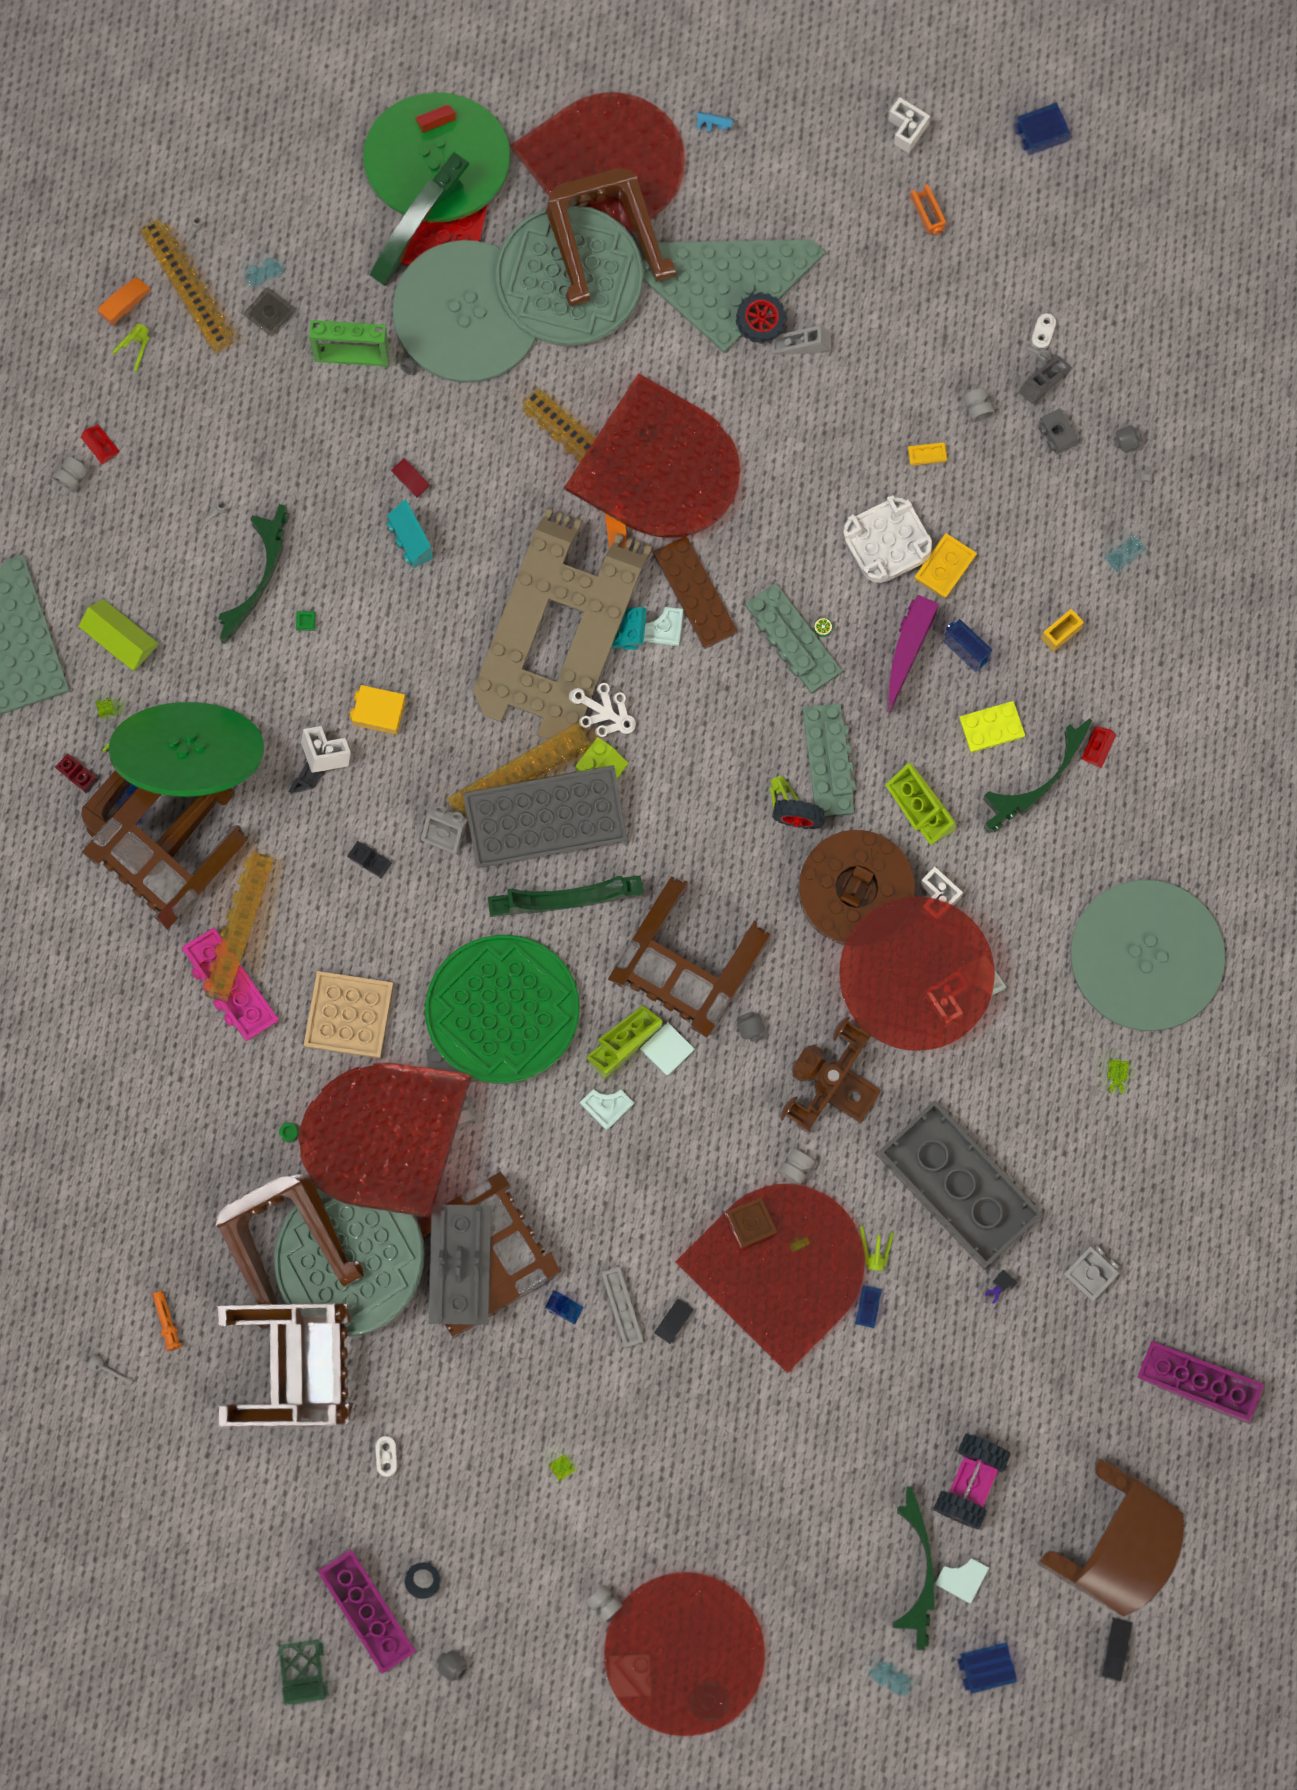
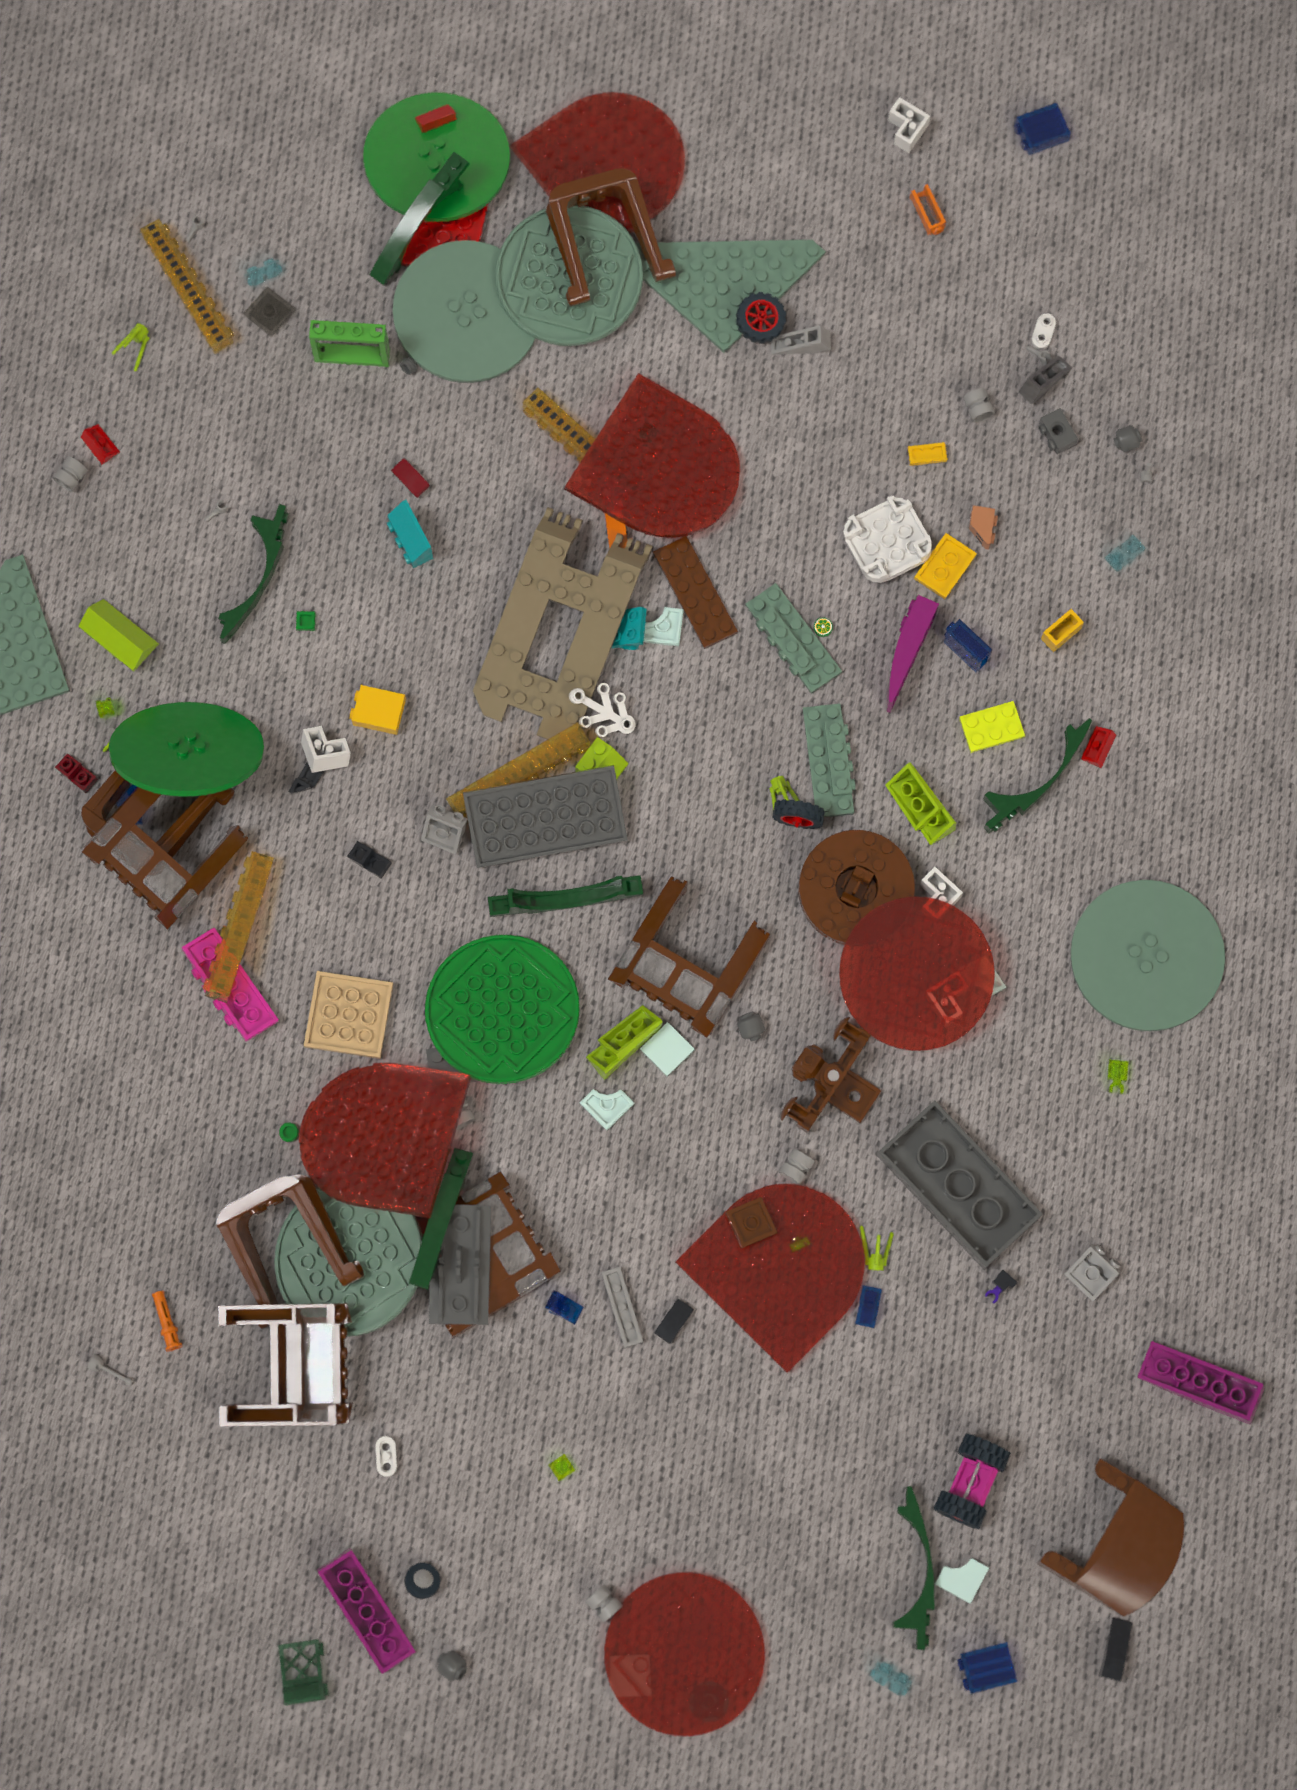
orange slope [97,277,151,326] -> none
dark azure plate [697,111,734,132] -> none
none -> dark green slope [409,1148,473,1289]
none -> nougat slope [969,506,998,550]

